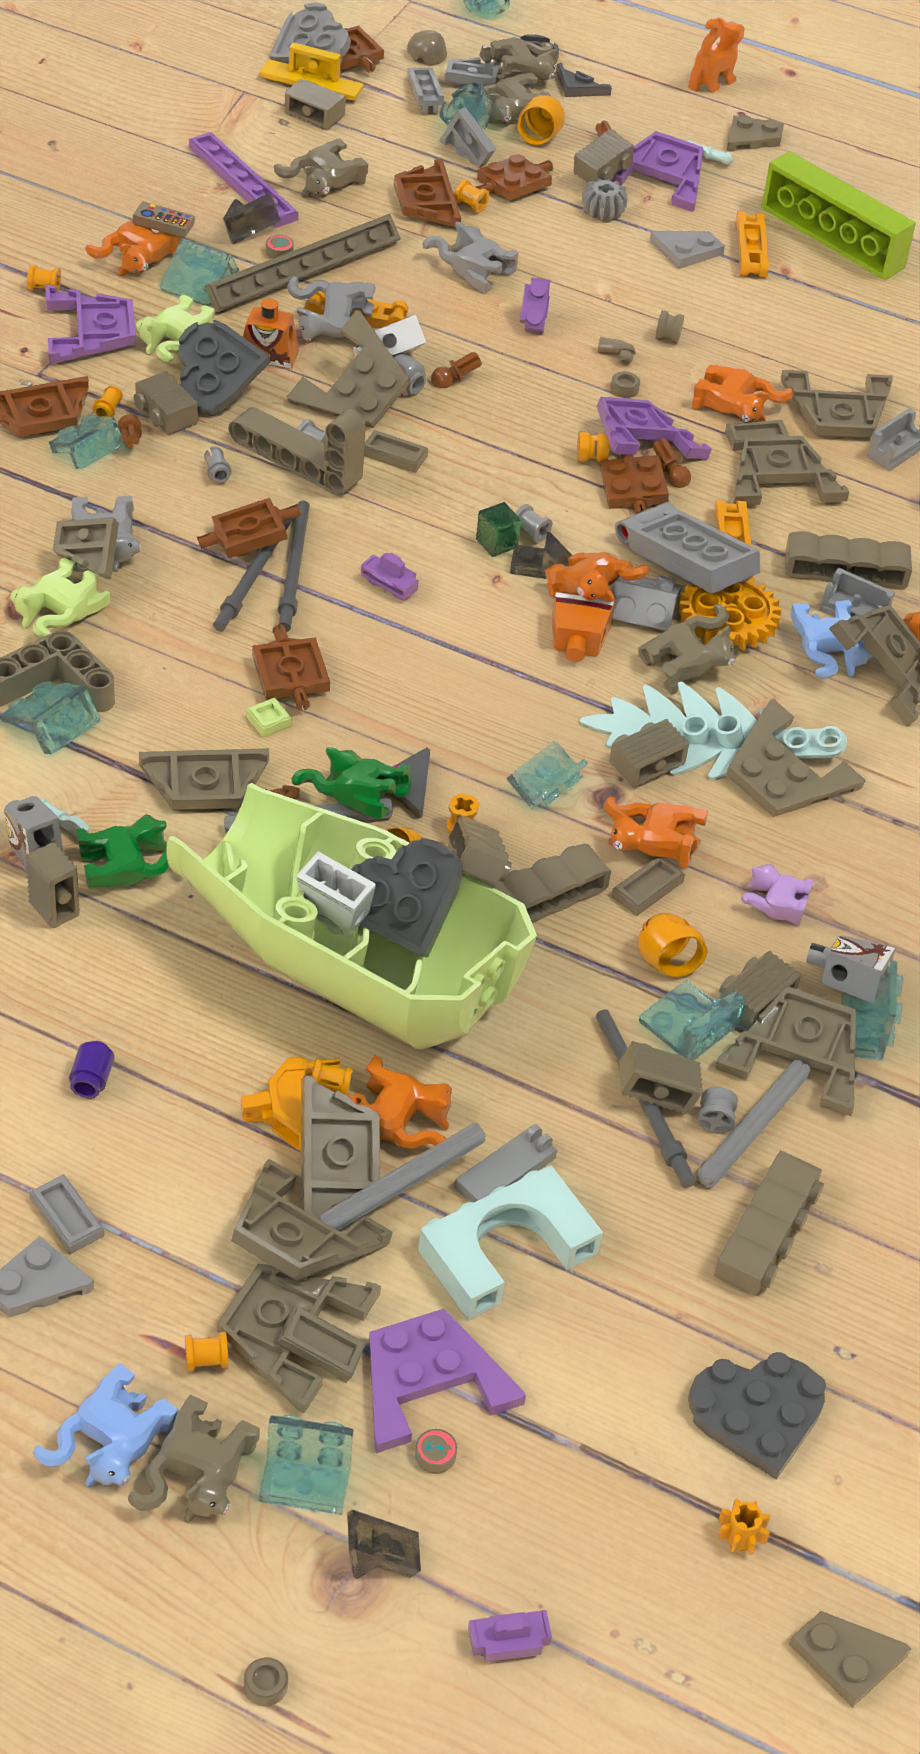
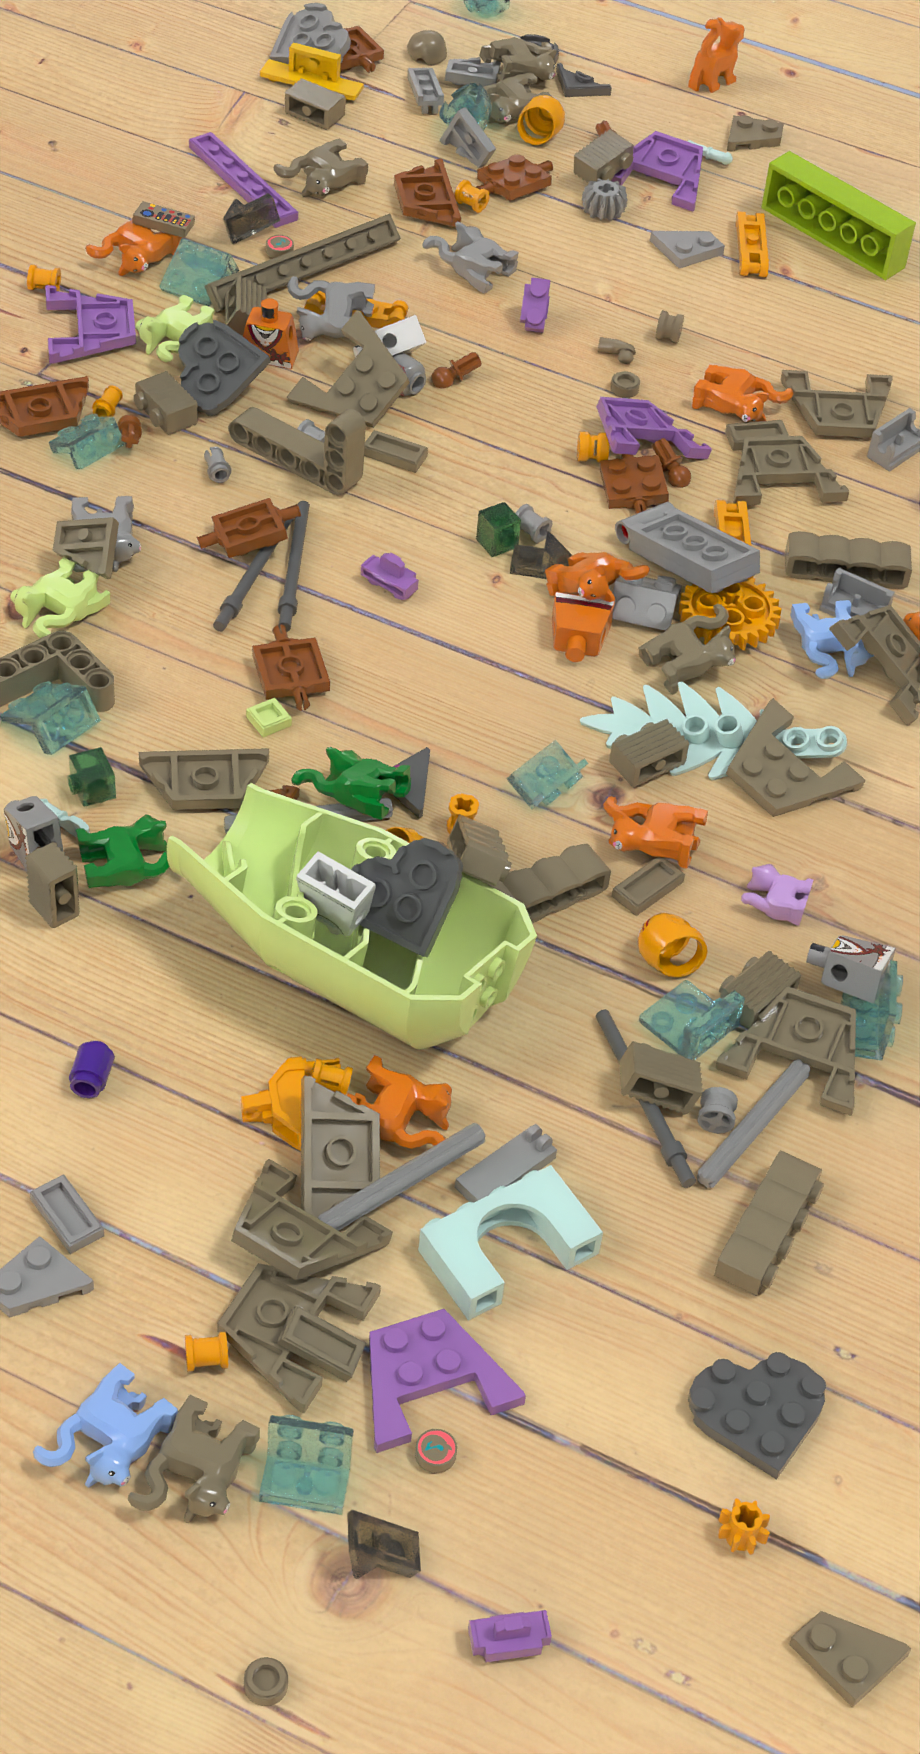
none -> clear green brick [67,747,116,807]
none -> dark tan brick [225,275,267,335]

